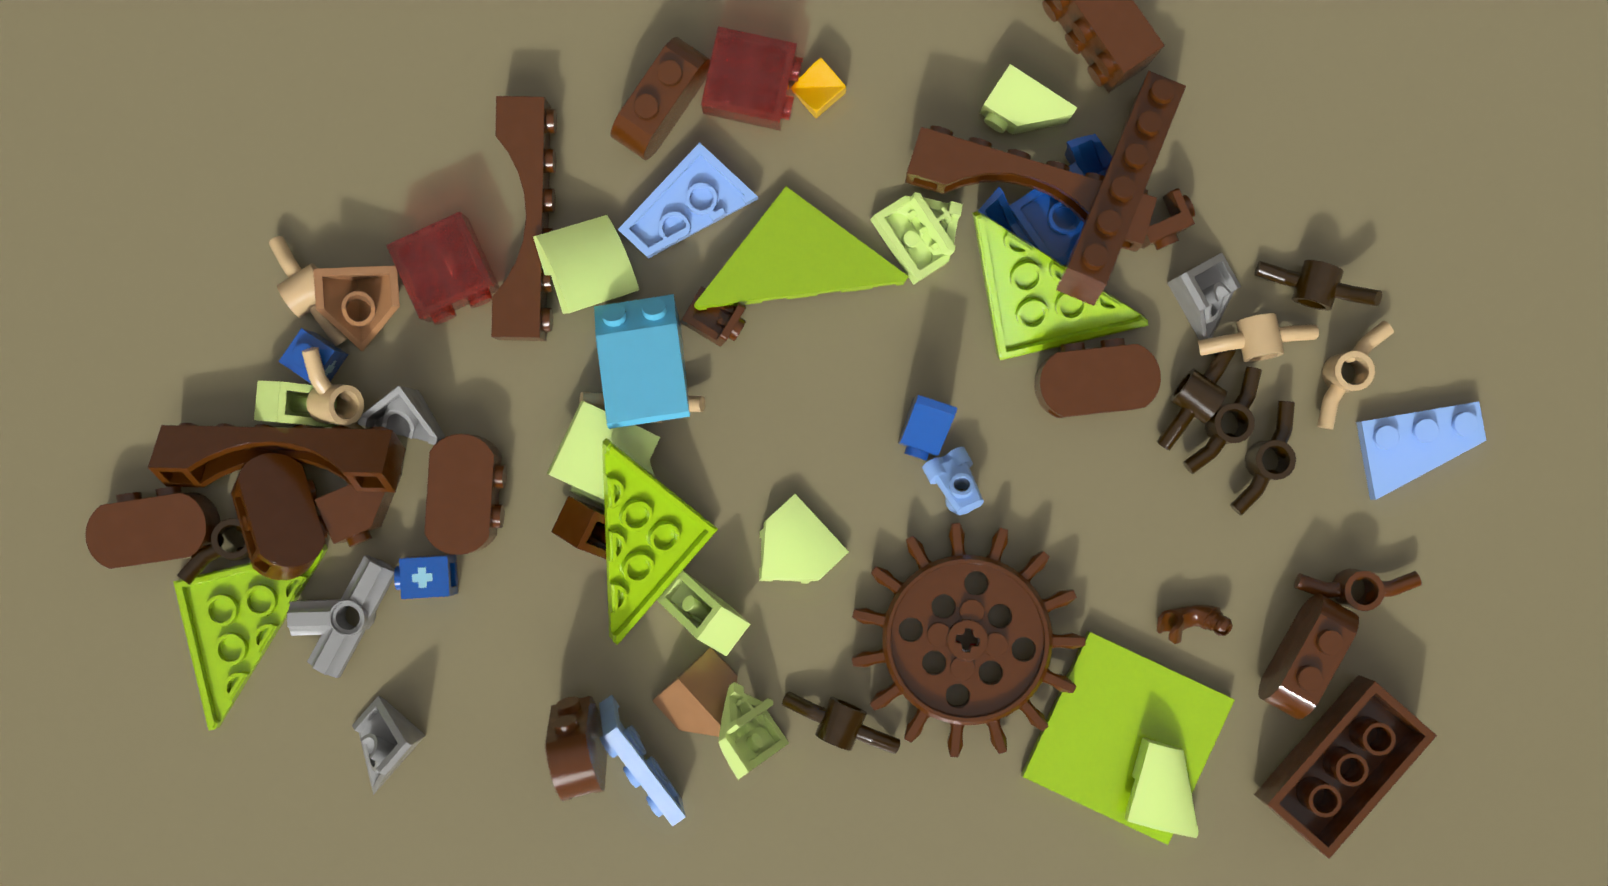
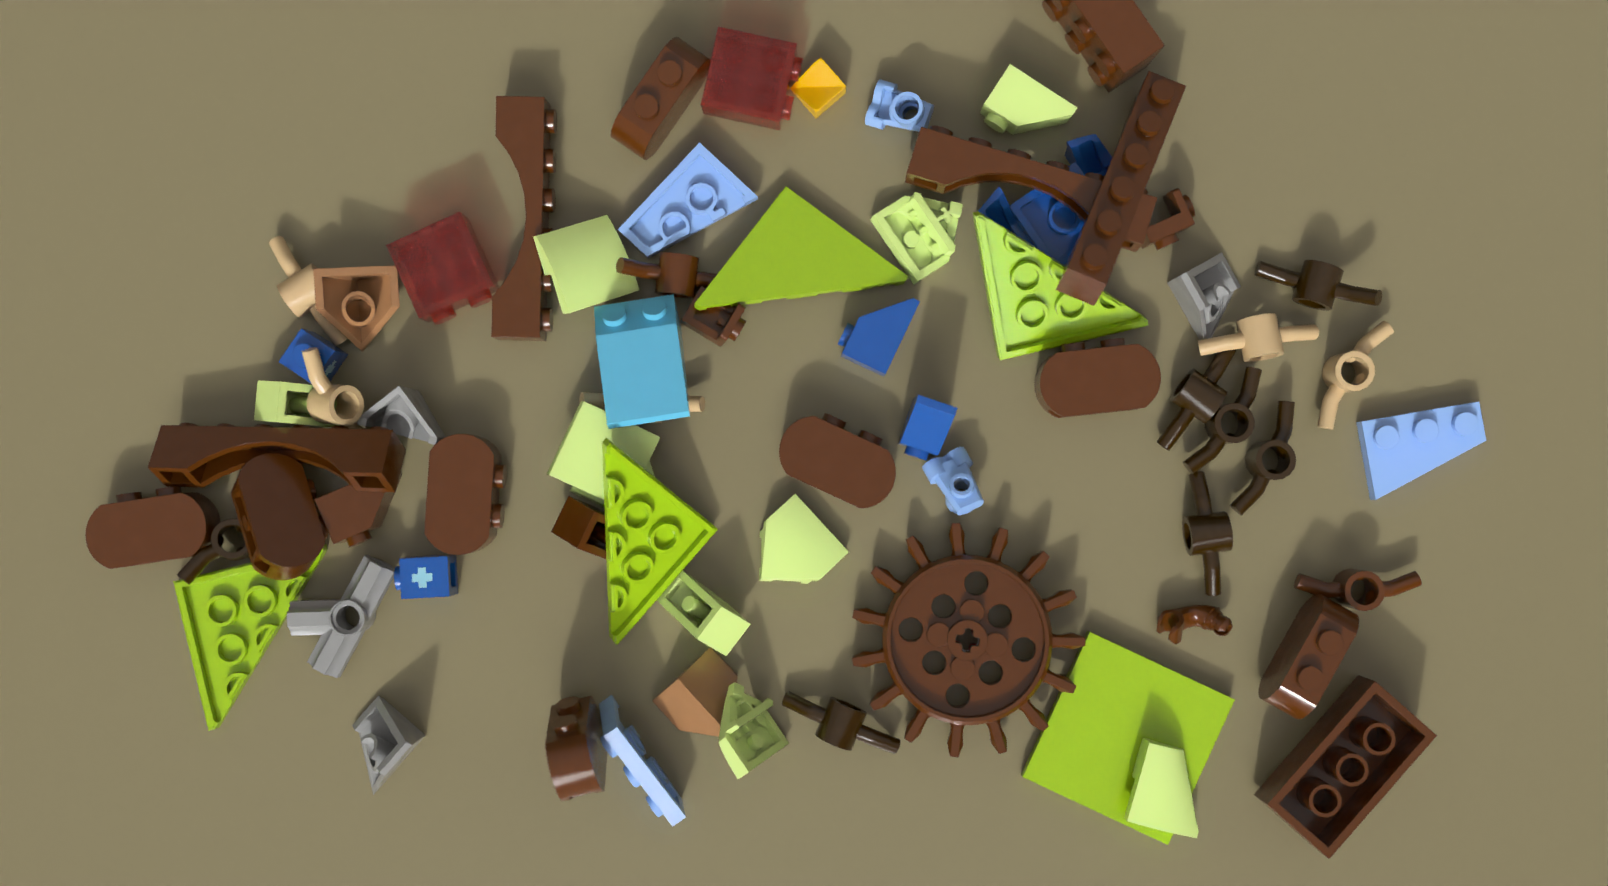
none -> reddish brown piece [616,252,717,299]
none -> reddish brown brick [779,413,896,509]
none -> blue slope [838,298,920,377]
none -> light blue plate [865,79,934,132]
none -> dark brown piece [1182,471,1233,596]

